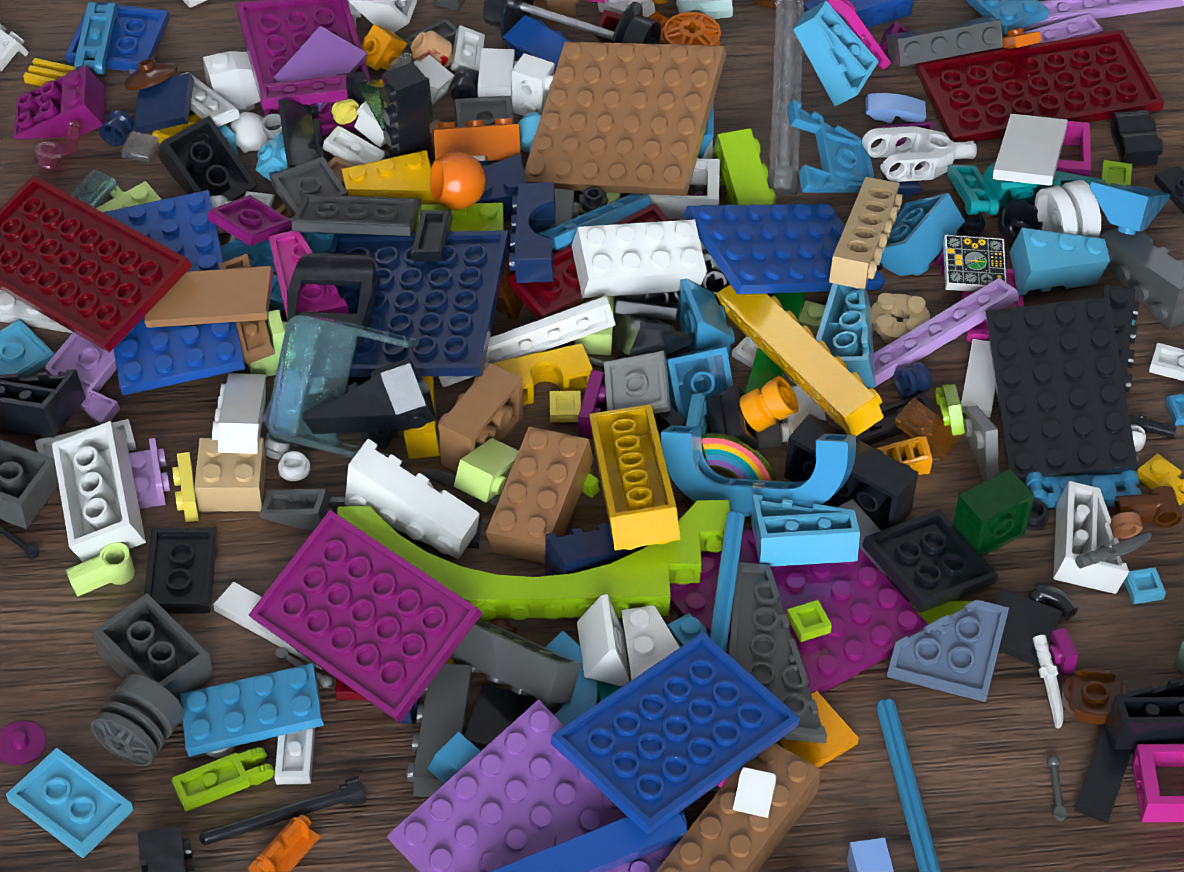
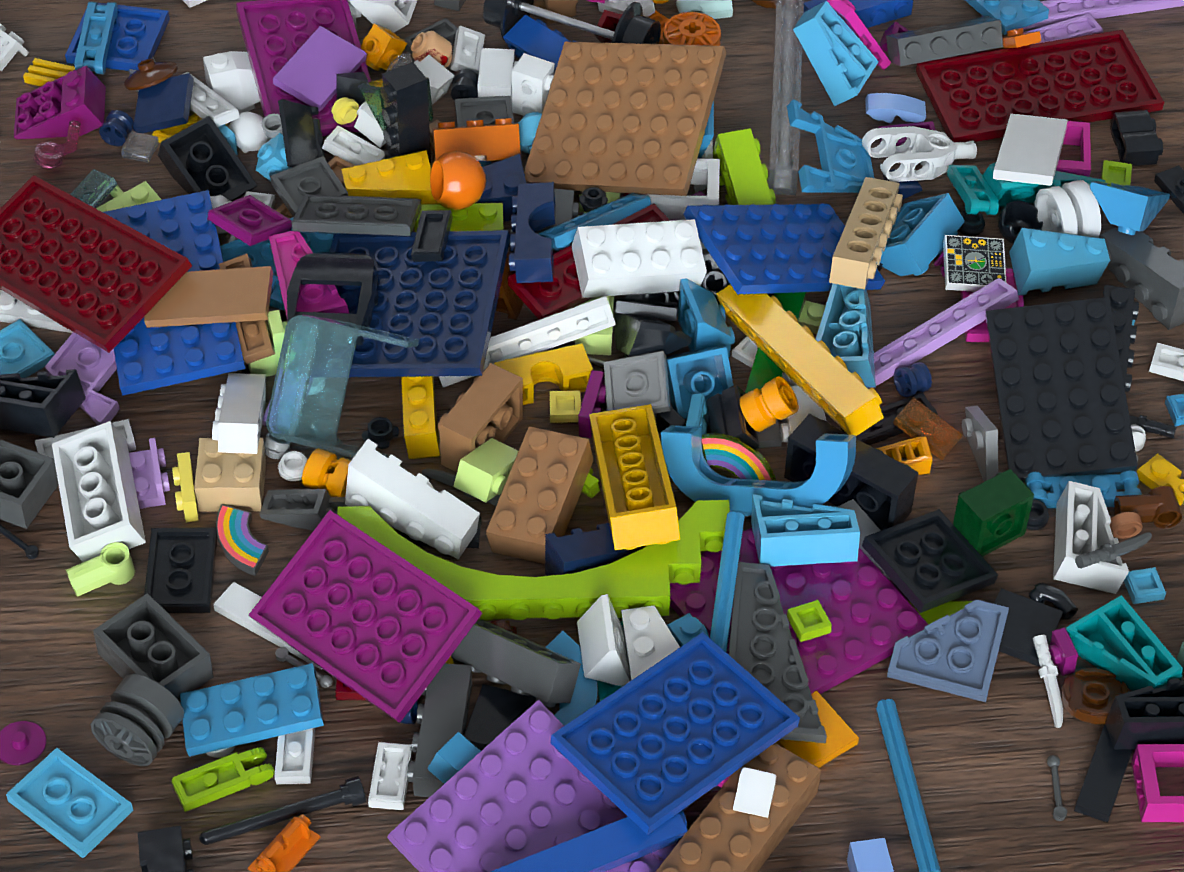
magenta plate [261,74,348,110] -> none
black wedge [301,358,436,434] -> none
tan plate [871,293,930,344] -> none
lime hinge [935,384,965,436] -> none
white tile [961,339,996,418] -> none
none -> tile [216,504,269,576]
none -> light orange wheel [302,448,352,497]
none -> white plate [368,742,413,810]
none -> teal wedge [1066,595,1183,691]

